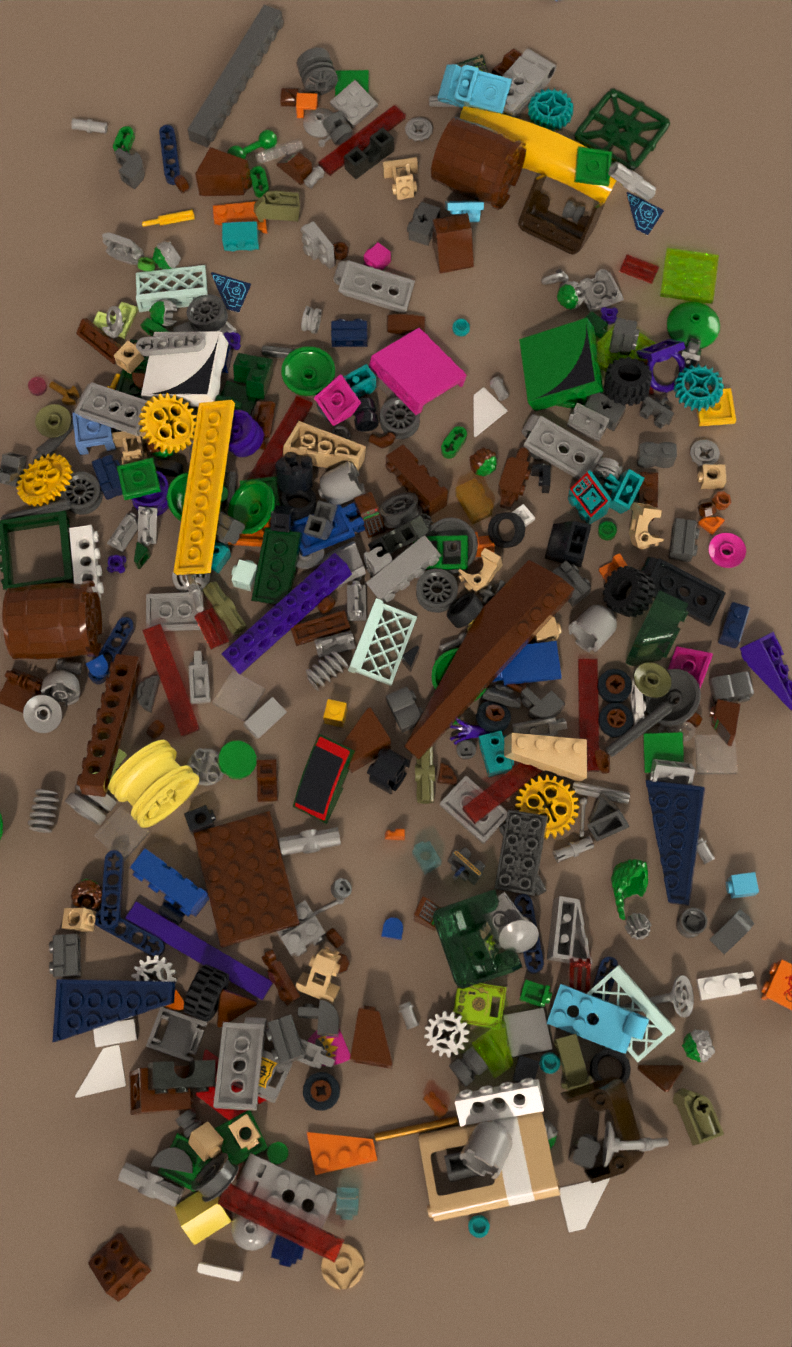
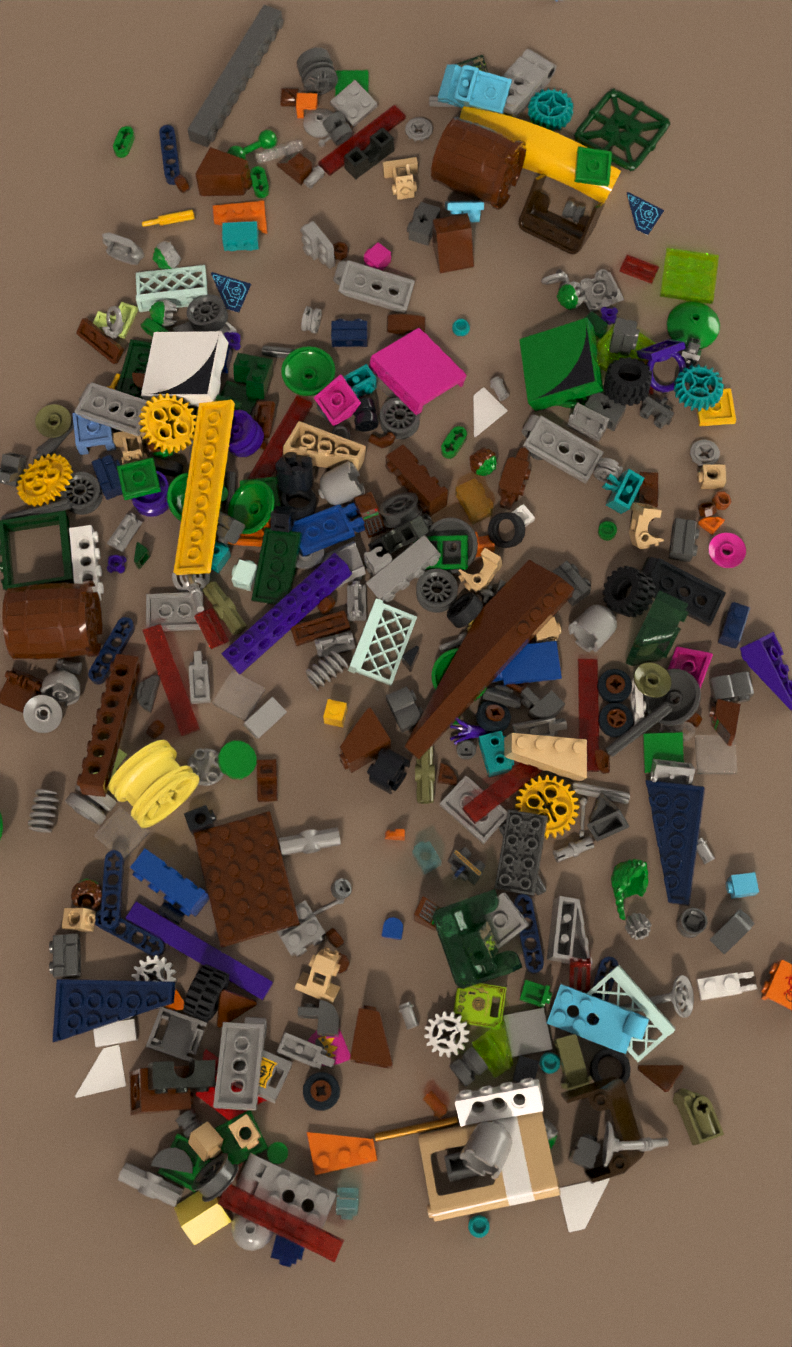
clear pink tile [28,377,47,396] -> none
pearl gold bar [49,381,80,405] -> none
light grey pin [72,118,107,134] -> none
blue tile [86,655,109,678] -> none
reddish brown bracket [88,1233,152,1302] -> none
tan brick [114,340,144,374] -> none
dark grey brick [115,148,145,190] -> none
light grey beam [136,333,206,356] -> none
bright green tile [137,257,156,271] -> none
light grey hinge [138,506,157,546] -> none
white tile [197,1262,243,1281] -> none
olive piece [254,191,300,222] -> none
reddish brown plate [261,950,300,1006] -> none
dark grey brick [265,1015,305,1065] -> none
slope [293,734,355,824] -> none
dark grey brick [304,500,337,540] -> none
tan tile [321,1243,364,1289] -> none
reddish brown slope [491,49,522,76] -> none
light grey dish [498,917,539,953] -> none
black bracket [531,463,550,493] -> none
black slope [545,521,592,567] -> none
slope [568,470,611,525] -> none
orange panel [599,553,628,583] -> none
light grey piece [608,161,656,201] -> none
dark grey brick [636,442,677,468] -> none
light grey piece [682,1029,715,1063] -> none

